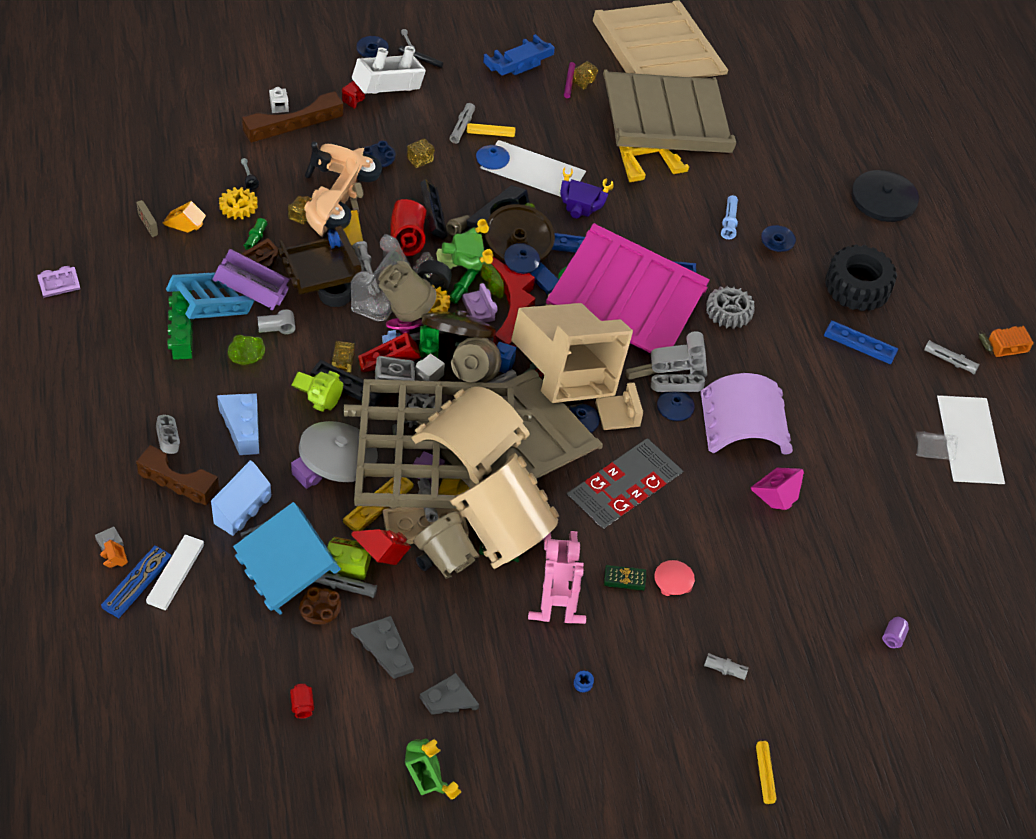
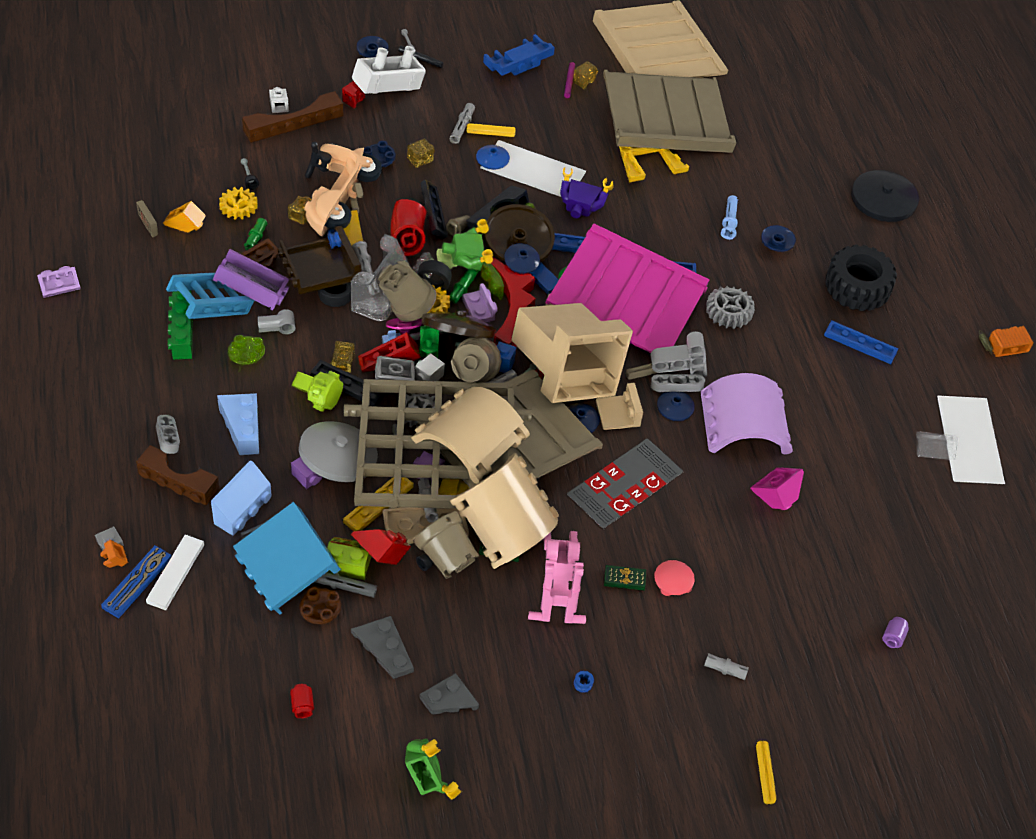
light grey pin [924,340,980,374] -> none

